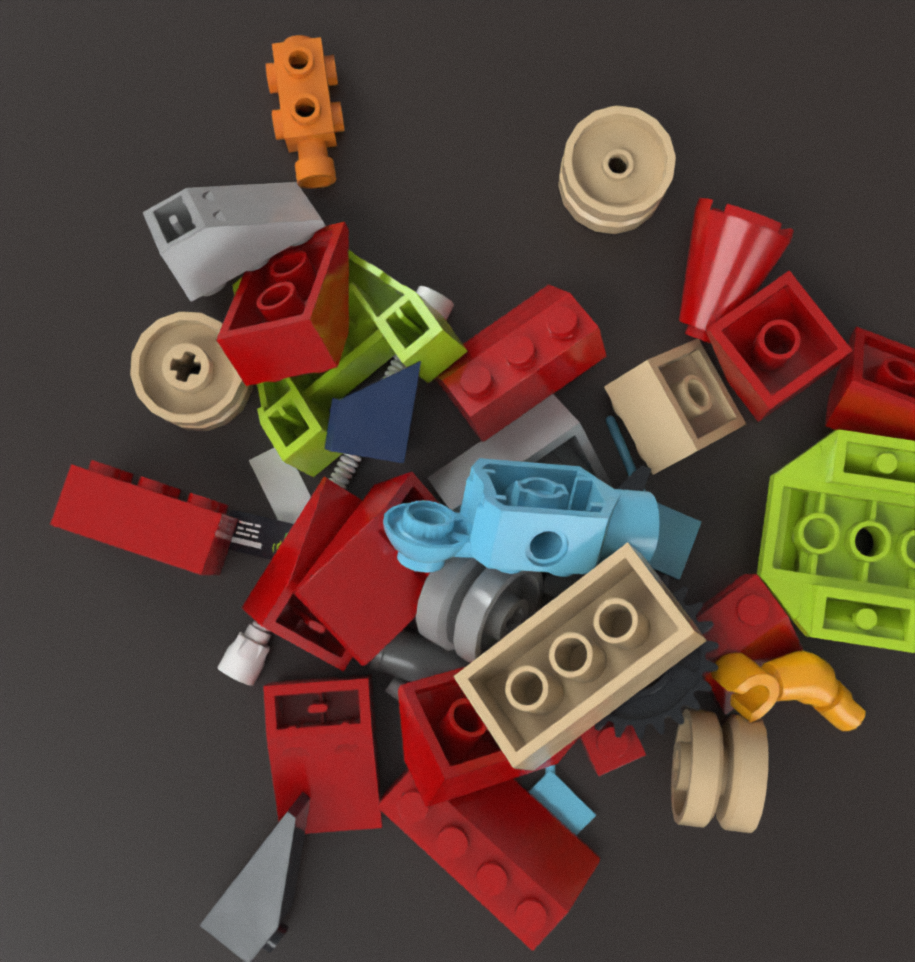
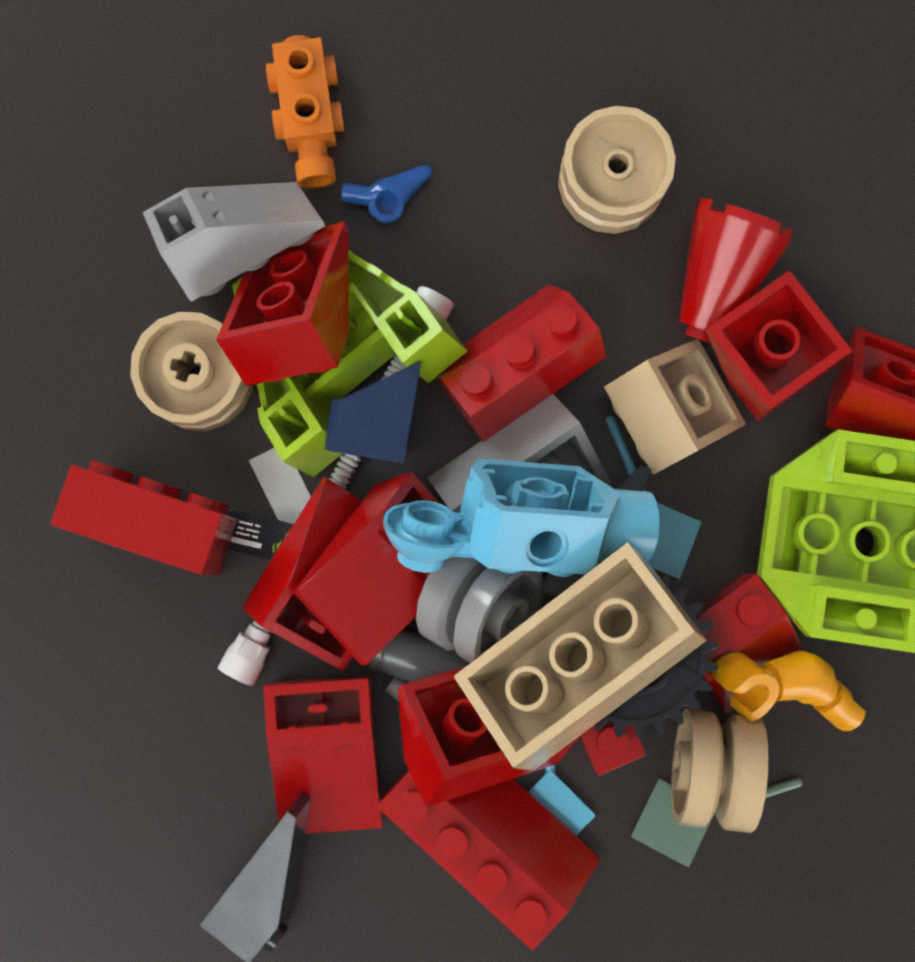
none -> blue animal [341,165,433,224]
none -> sand green piece [630,777,803,868]

